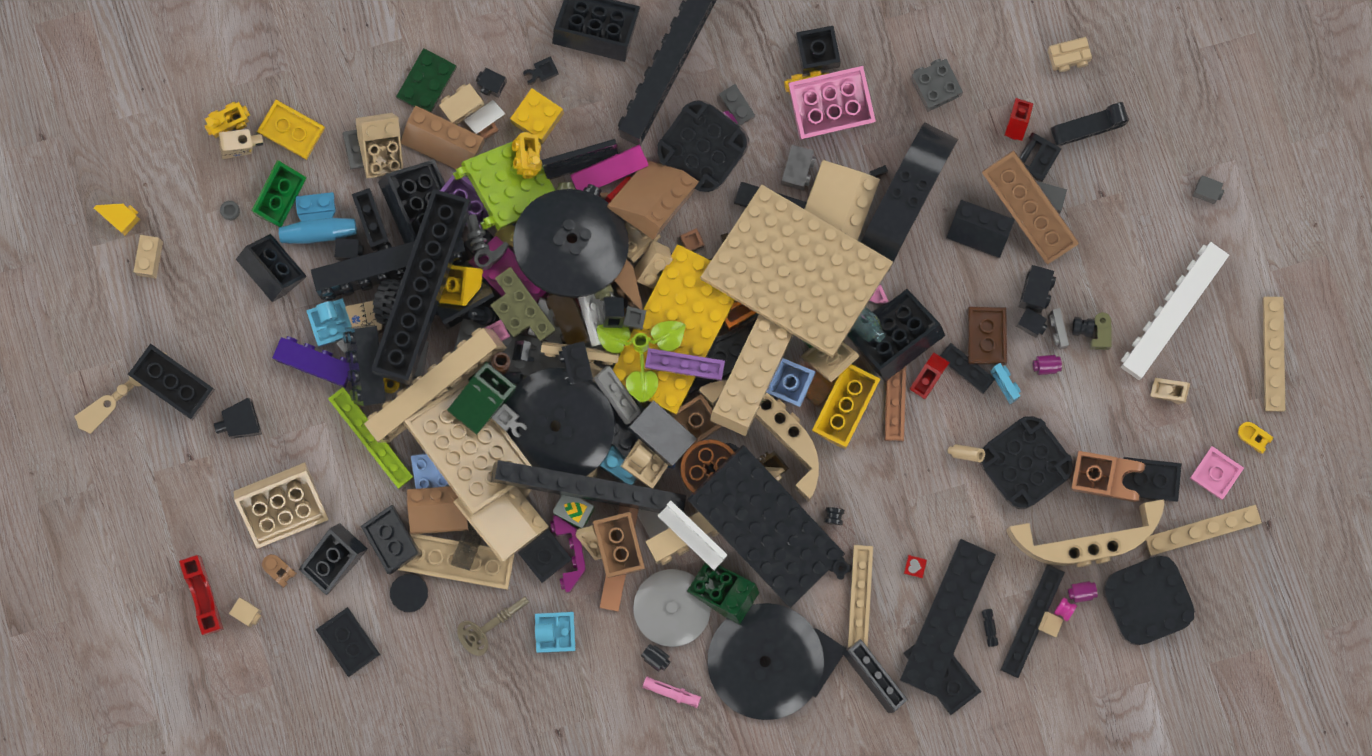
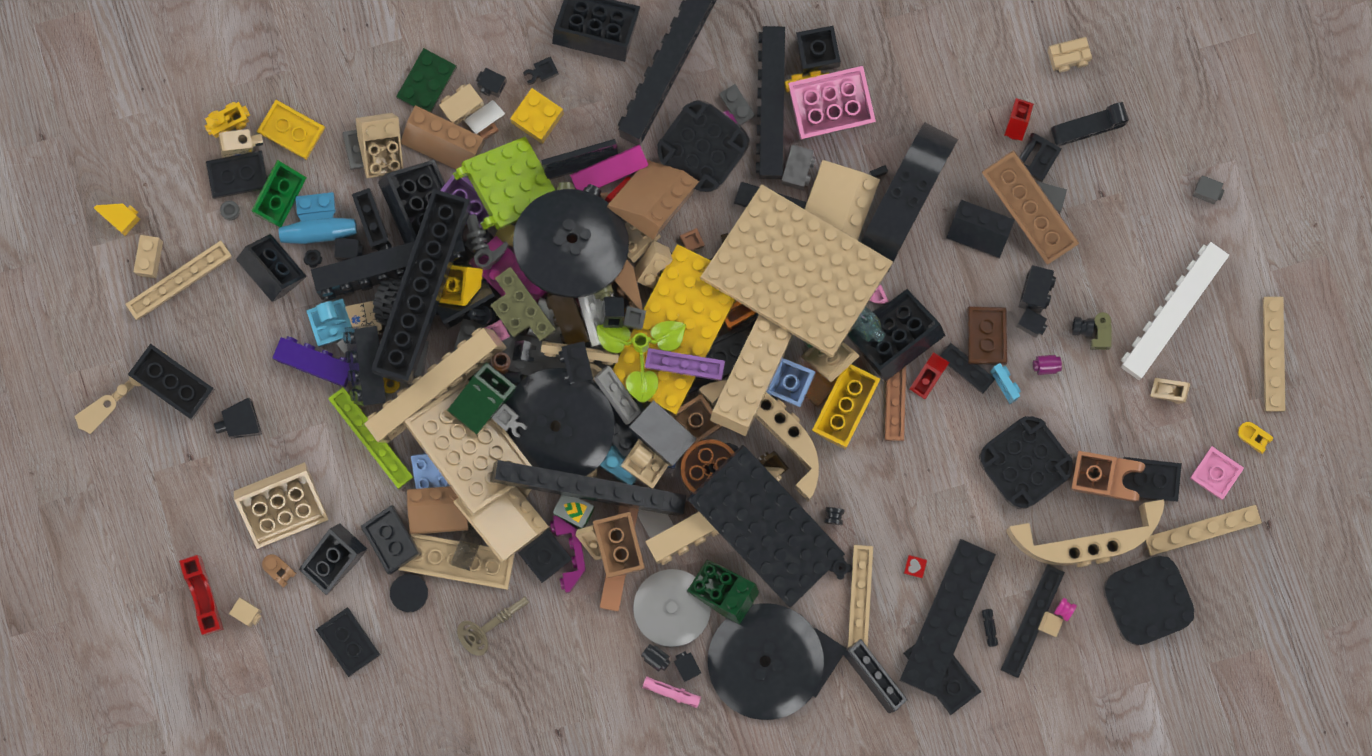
yellow brick [512,132,542,179] -> none
medium azure plate [535,612,576,653] -> none
white fence [658,501,728,570] -> none
dark grey brick [911,59,963,112] -> none
tan cylinder [948,444,985,462] -> none
light grey plate [1048,308,1069,349] -> none
magenta brick [1068,581,1098,603] -> none
none -> tan plate [125,241,232,321]
none -> black tile [206,150,268,199]
none -> black plate [304,249,323,268]
none -> black brick [674,651,702,682]
none -> black brick [756,26,785,179]

